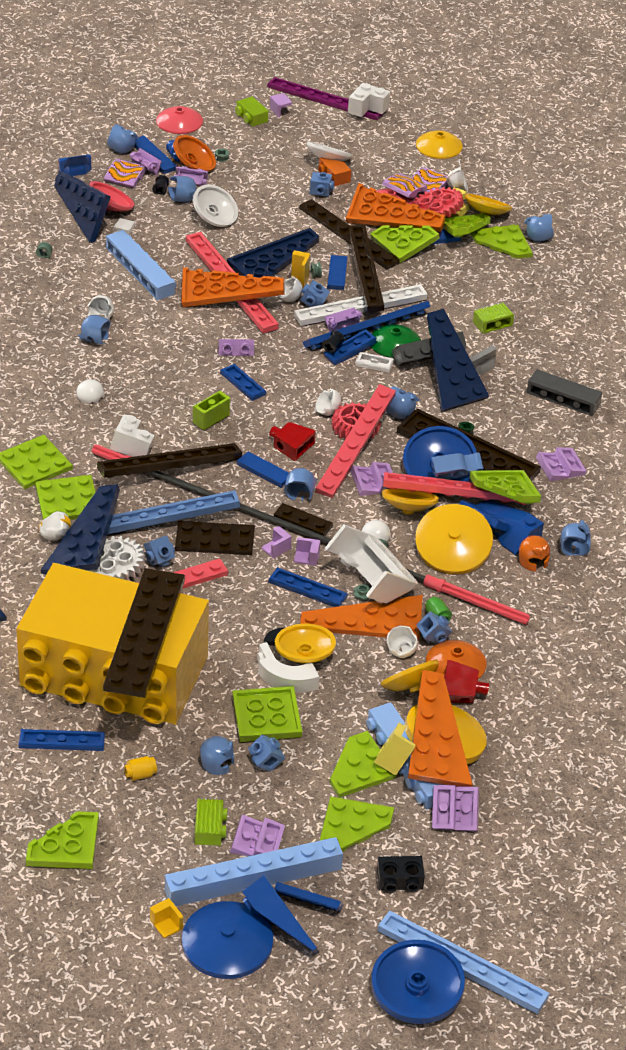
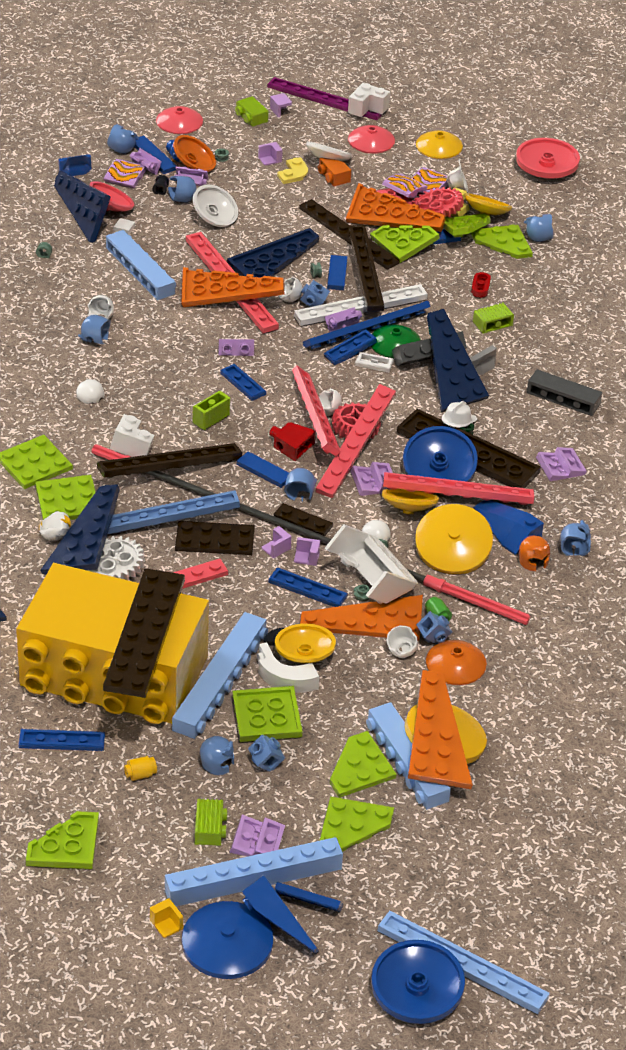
medium blue brick [143,536,175,567] -> none
yellow panel [291,250,310,288] -> none
medium blue brick [310,172,334,197] -> none
black bush [322,330,345,354] -> none
light yellow panel [374,723,416,775] -> none
black brick [377,856,425,892] -> none
yellow dish [380,660,439,693] -> none
medium blue helmet [385,386,420,419] -> none
medium blue piece [432,453,483,479] -> none
lavender slope [432,785,479,832] -> none
red torso [444,660,489,703] -> none
blue tile [459,500,510,532] -> none
lime plate [469,470,541,504] -> none
none -> light blue brick [172,612,268,739]
none -> lavender panel [258,142,282,166]
none -> light yellow plate [277,157,308,184]
none -> coral plate [292,365,341,456]
none -> coral dish [348,125,395,153]
none -> white piece [442,401,477,428]
none -> red plate [471,272,491,298]
none -> coral dish [516,138,580,178]

